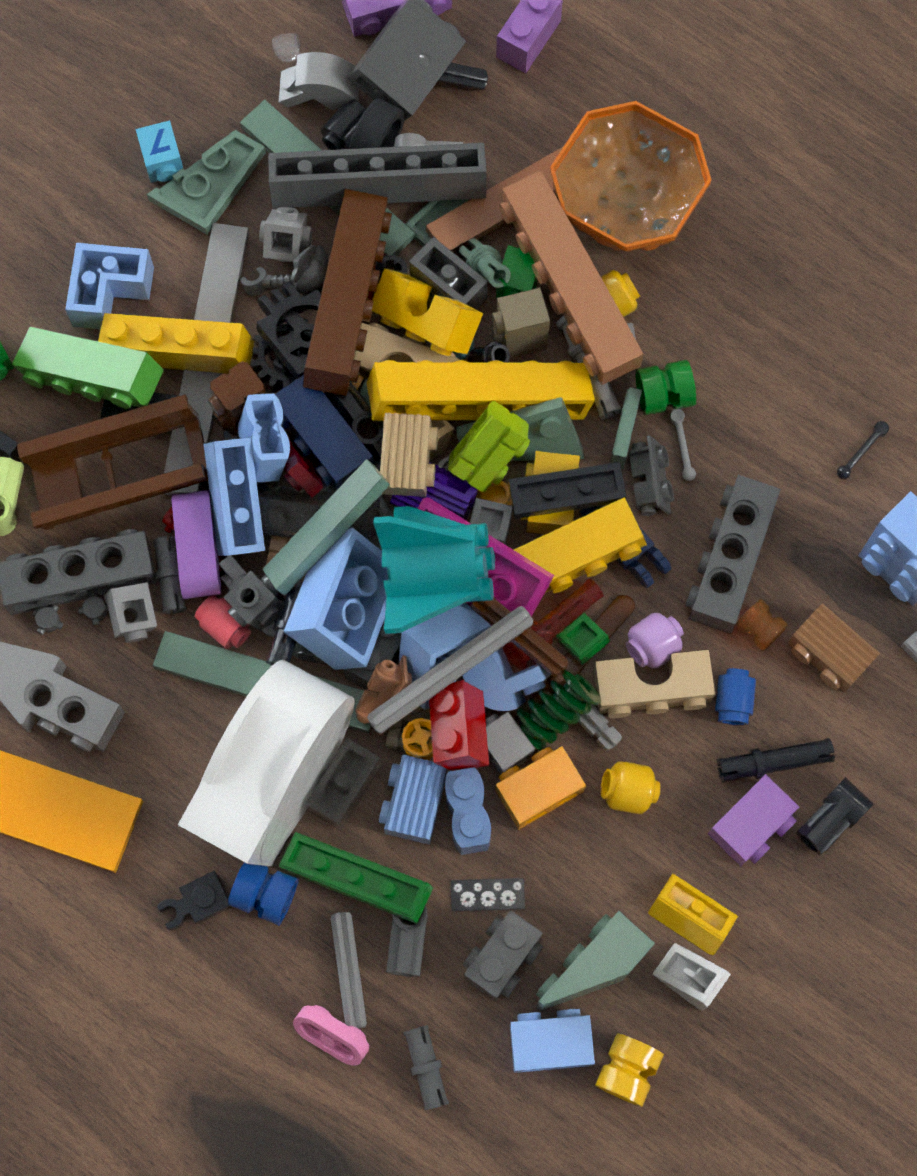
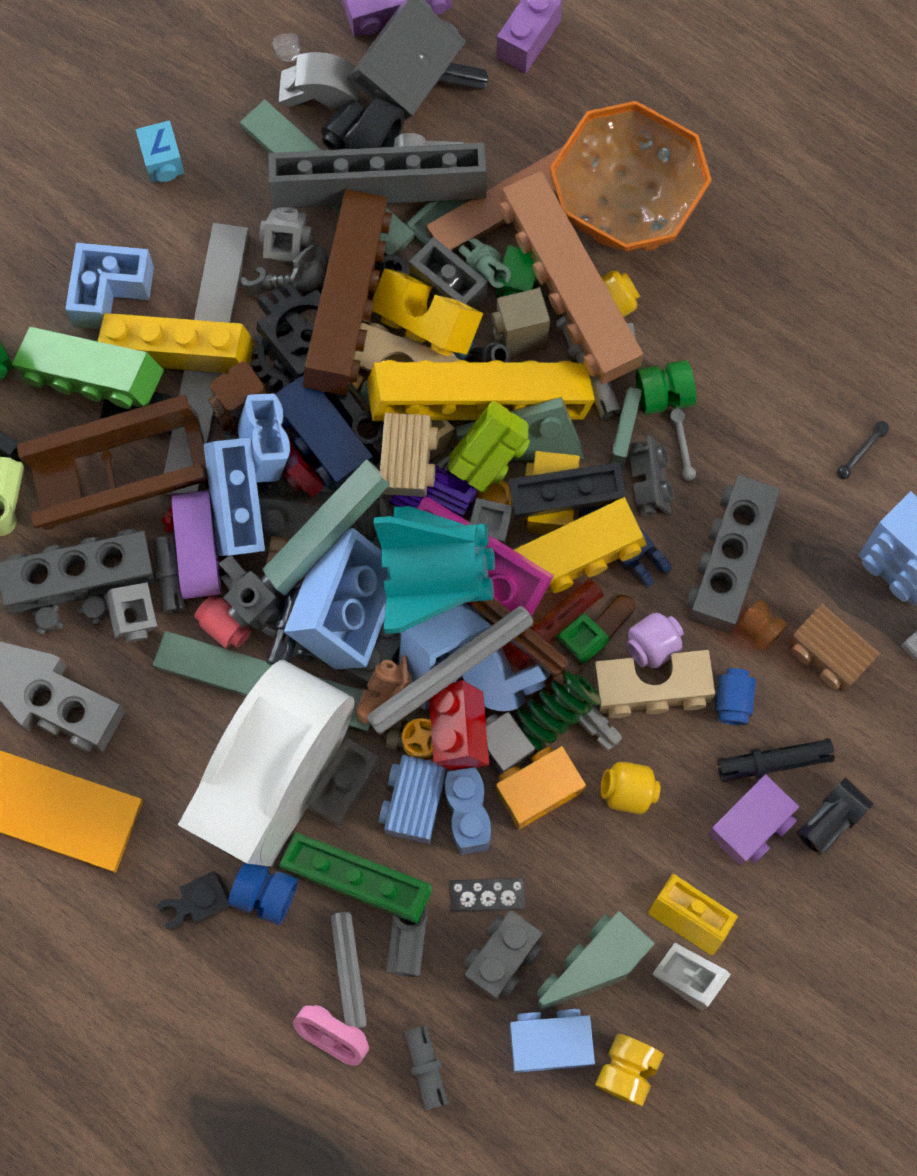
sand green wing [147,130,266,235] -> none

